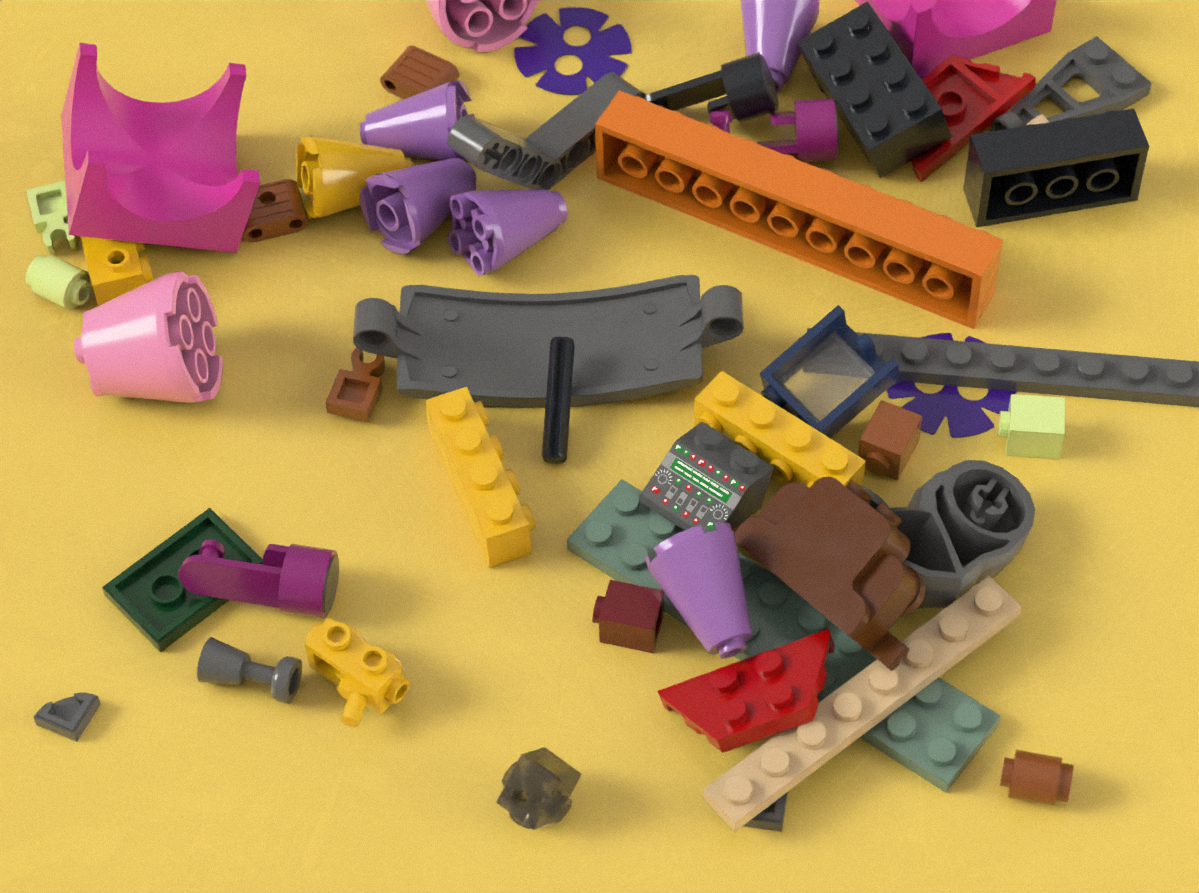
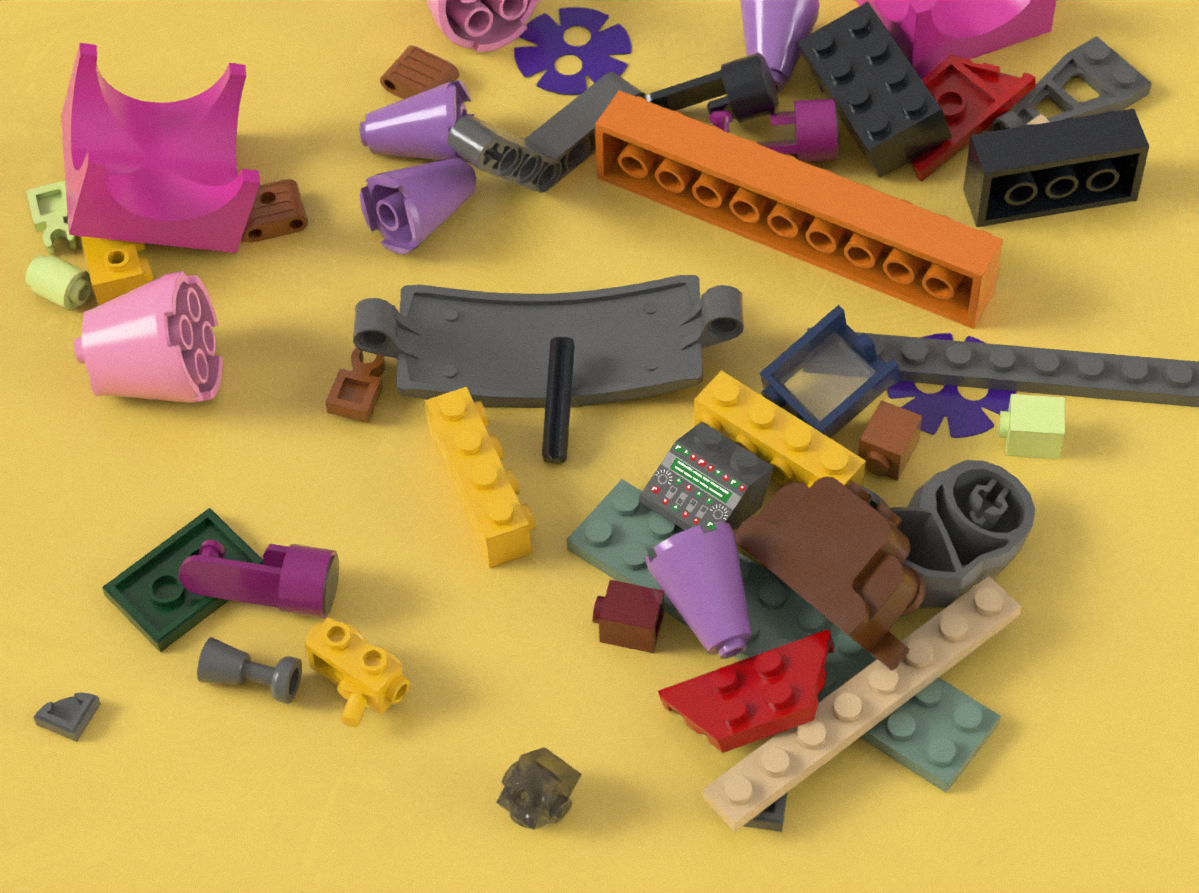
yellow cone [296,136,413,220] -> none
medium lavender cone [448,189,568,276] -> none
dark orange brick [1000,749,1073,806] -> none

